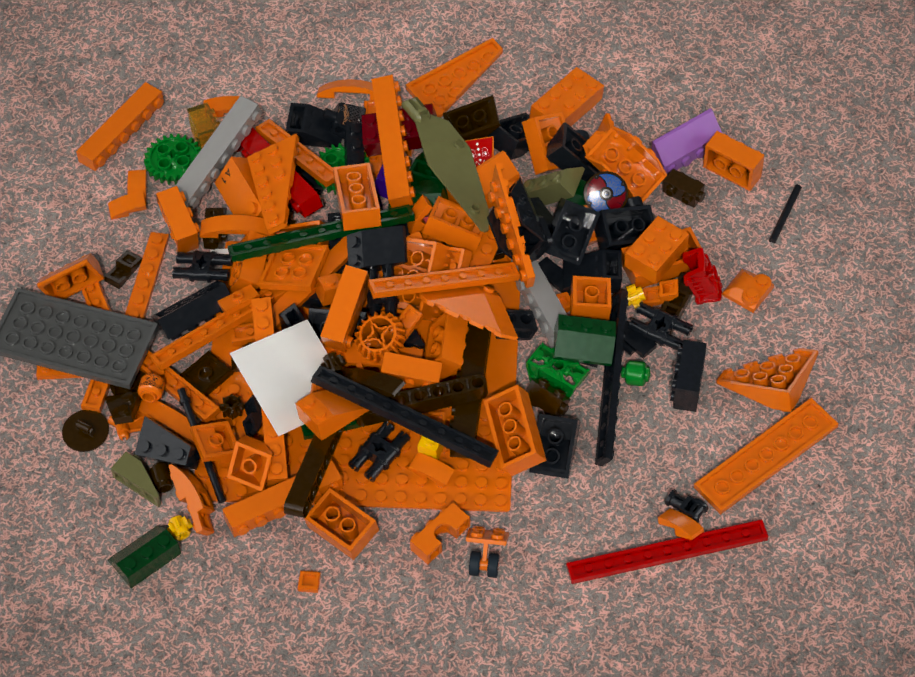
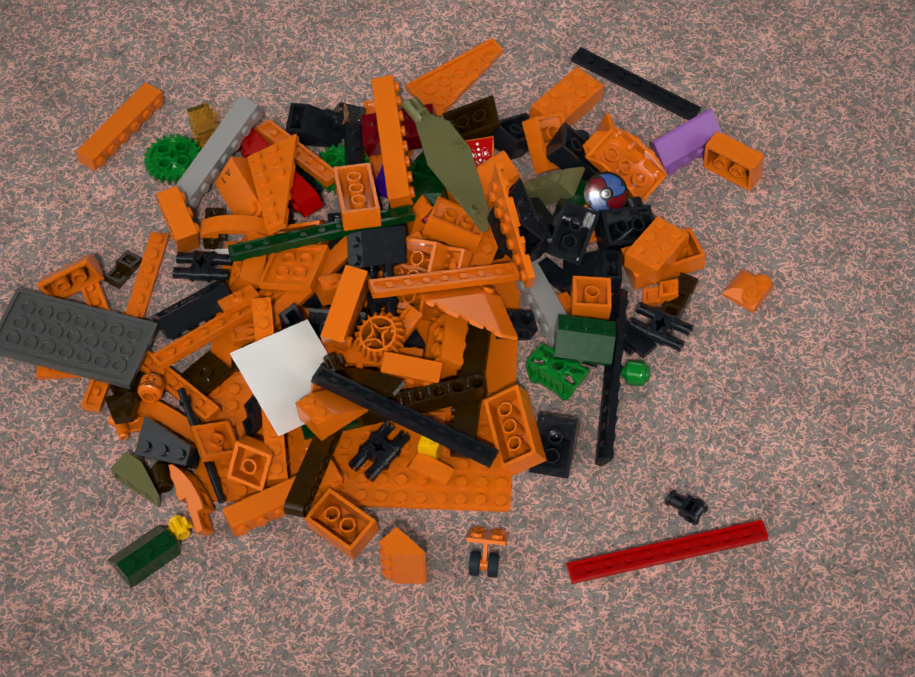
dark brown shield [62,410,109,452] -> none
orange slope [108,190,147,220] -> none
orange slope [127,170,147,203] -> none
orange slope [203,96,240,117] -> none
dark brown gear [219,394,245,420] -> none
orange tile [297,570,321,593] -> none
orange slope [317,79,374,101] -> none
orange arch [410,503,470,565] -> none
dark brown brick [526,378,571,417] -> none
yellow gear [626,284,646,308] -> none
orange slope [658,509,704,540] -> none
dark brown brick [663,169,706,208] -> none
black brick [670,340,707,412] -> none
red piece [682,247,723,305] -> none
orange plate [694,398,839,515] -> none
orange slope [716,348,818,412] -> none
black bar [769,184,802,243] -> none
none -> orange slope [379,527,427,584]
none -> black tile [571,47,701,121]

